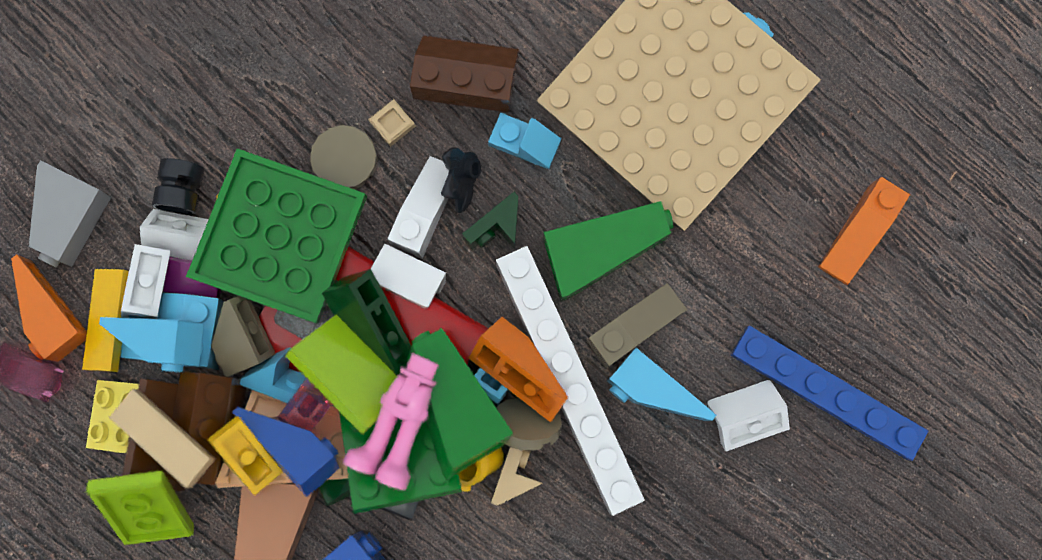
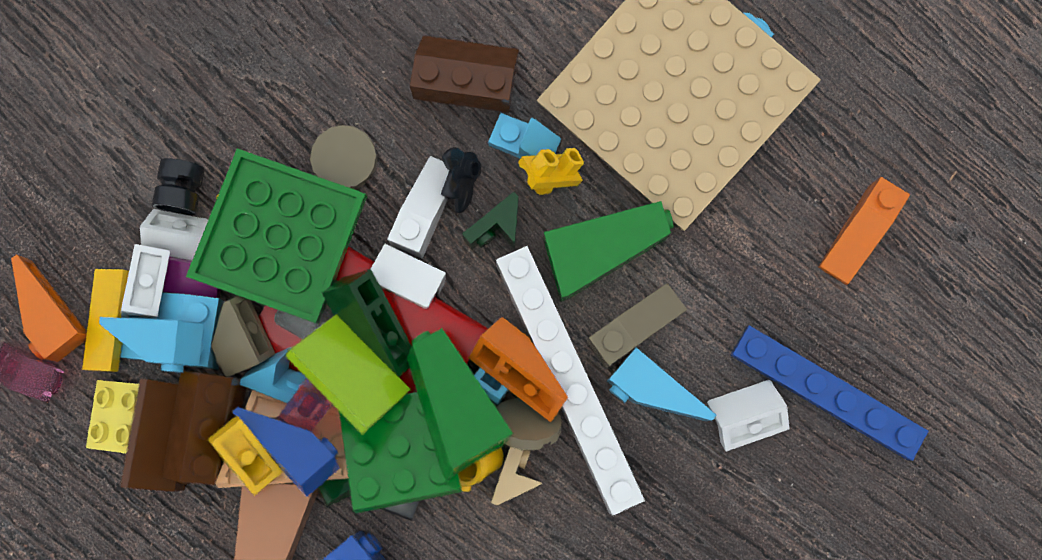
light grey slope [29,160,111,267] -> none
lime tile [86,471,194,545] -> none
tan tile [109,389,215,488] -> none
bright pink piece [343,353,439,490] -> none
tan tile [368,99,416,147] -> none
none -> yellow hips [518,148,584,195]

